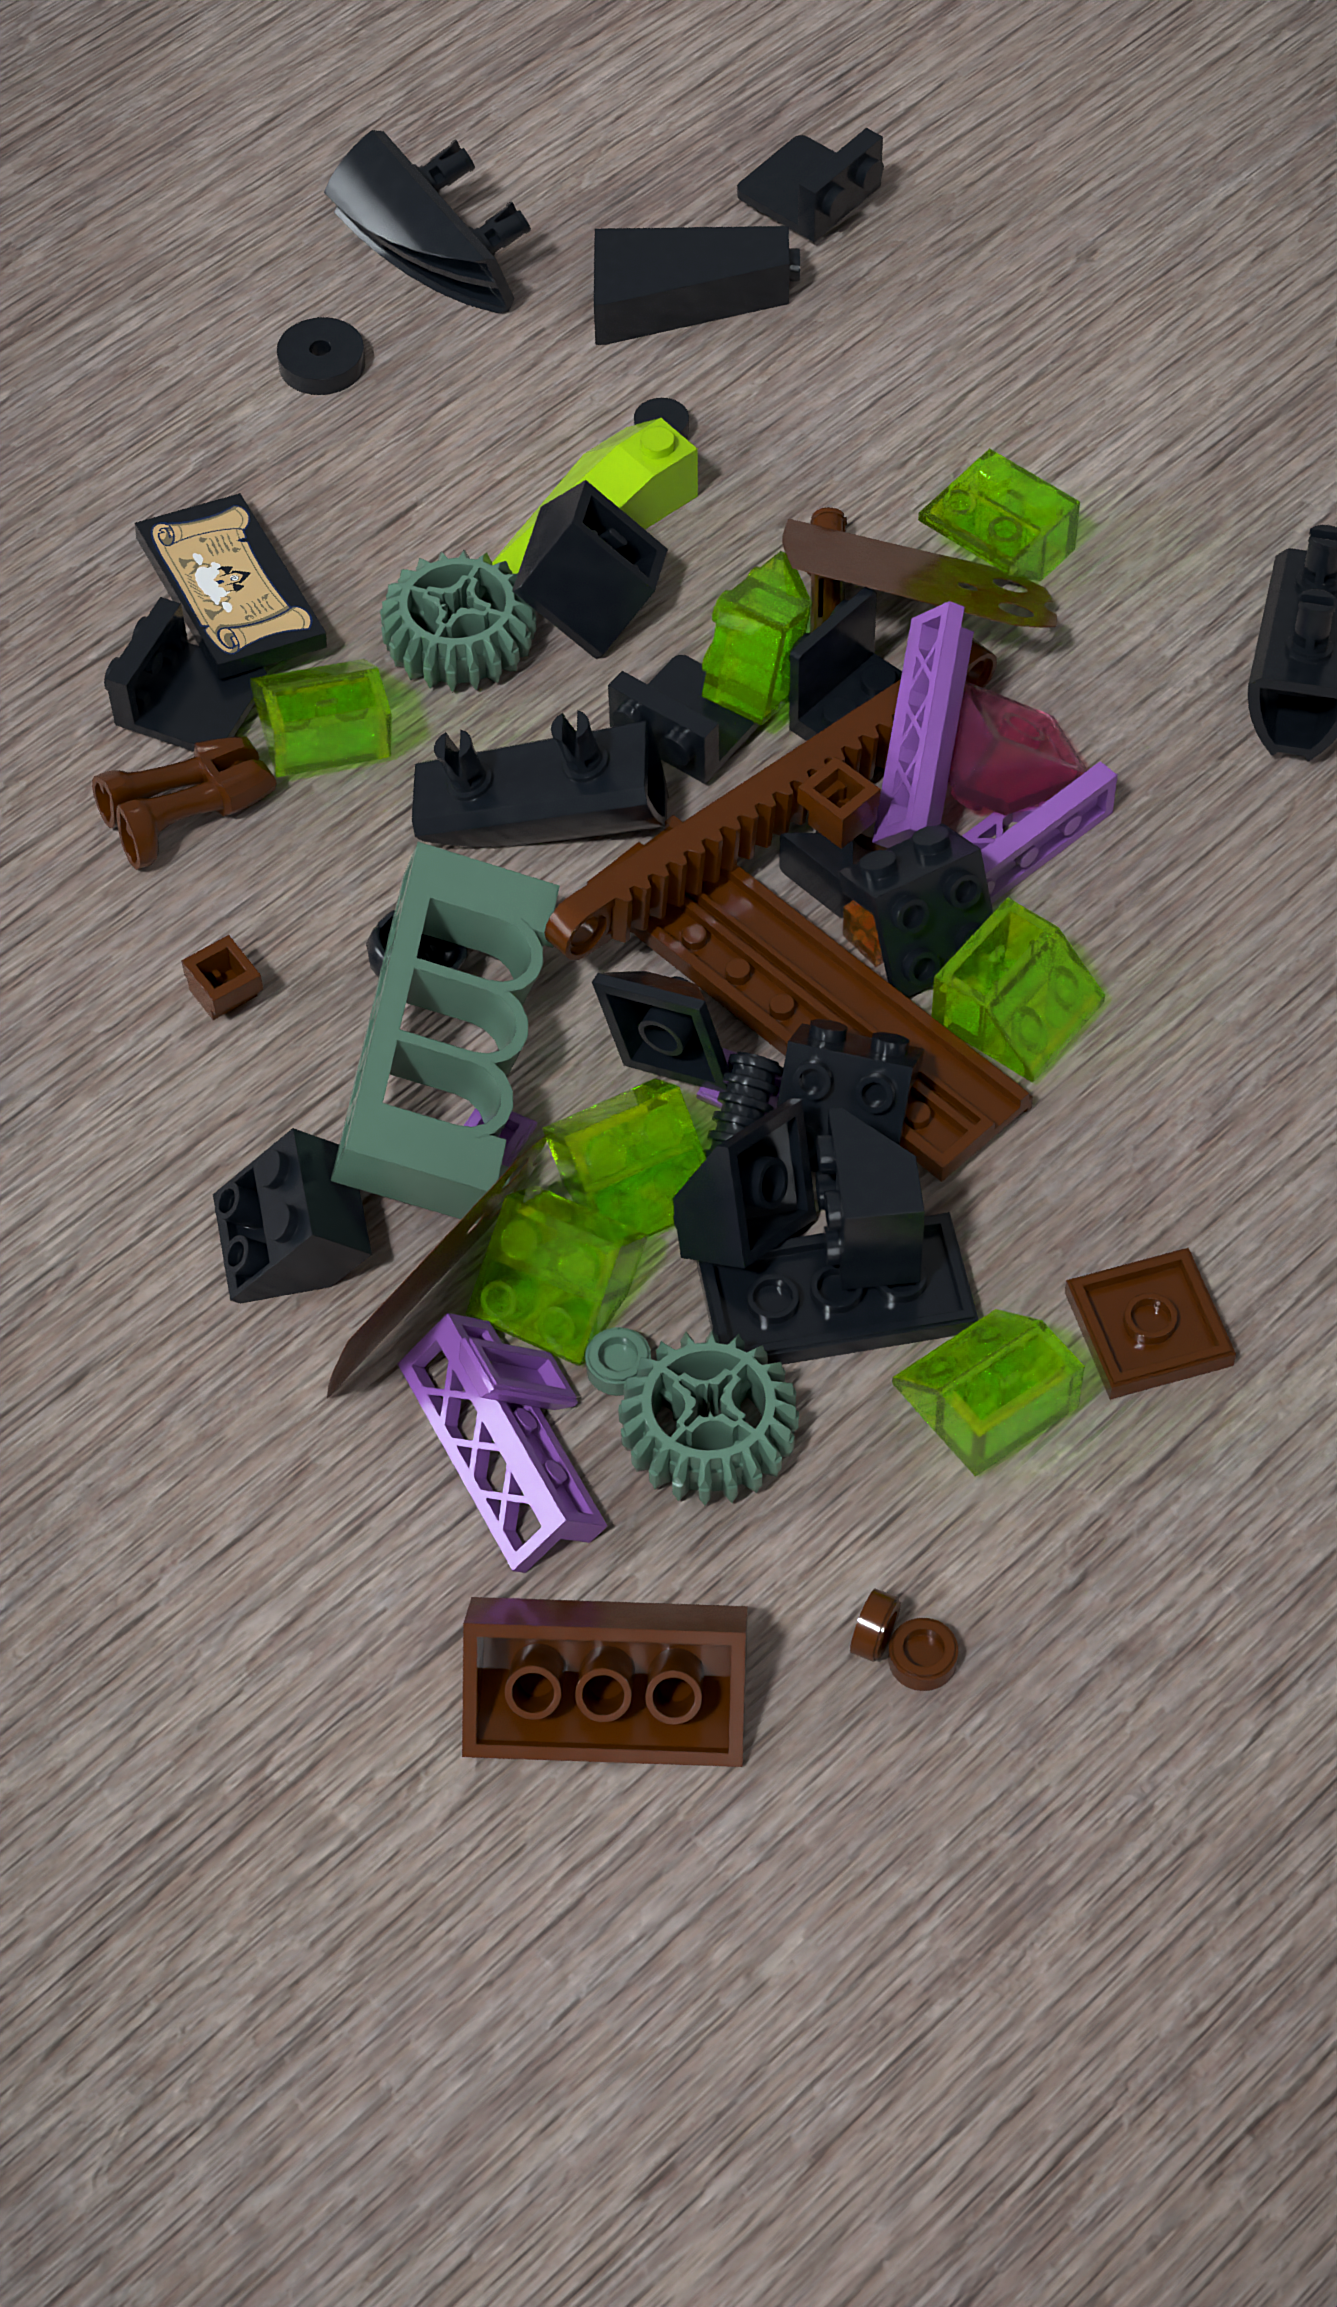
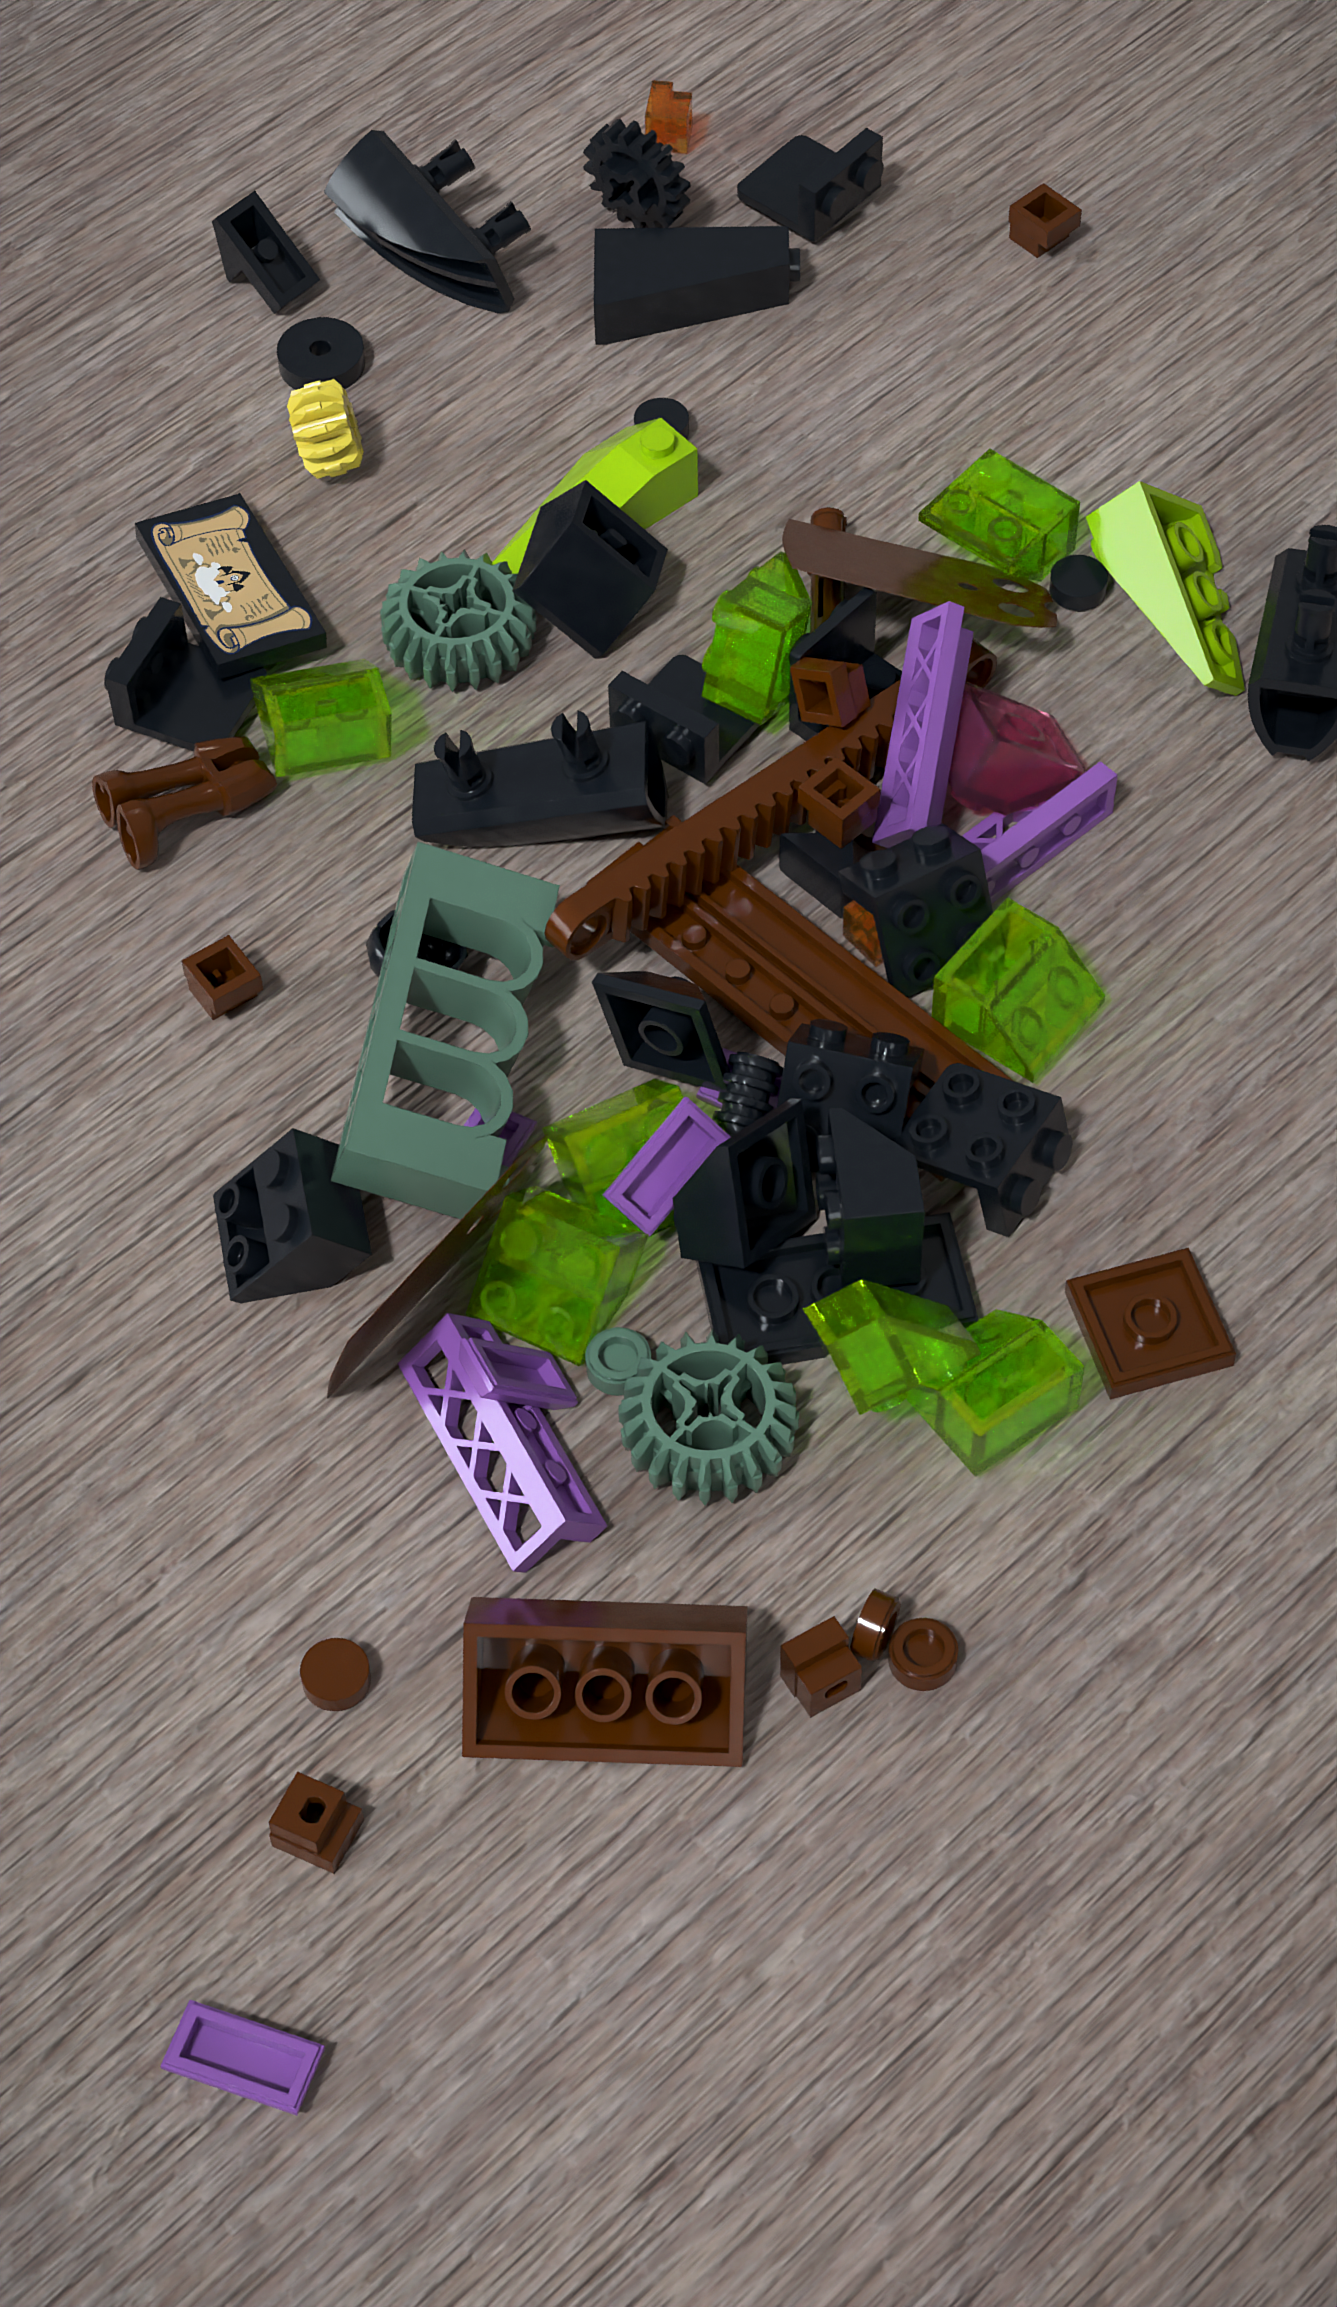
none -> medium lavender tile [160,2000,325,2116]
none -> black slope [212,191,320,314]
none -> reddish brown piece [268,1771,364,1874]
none -> light yellow gear [287,379,364,479]
none -> reddish brown tile [300,1638,371,1711]
none -> black gear [583,119,691,228]
none -> medium lavender tile [602,1096,730,1237]
none -> clear orange piece [645,80,693,154]
none -> reddish brown piece [780,1616,862,1718]
none -> reddish brown piece [790,657,871,727]
none -> clear neon green slope [803,1279,981,1415]
none -> black bracket [893,1063,1073,1238]
none -> reddish brown piece [1008,183,1082,258]
none -> black tile [1049,555,1108,611]
none -> lime wedge [1086,481,1245,696]

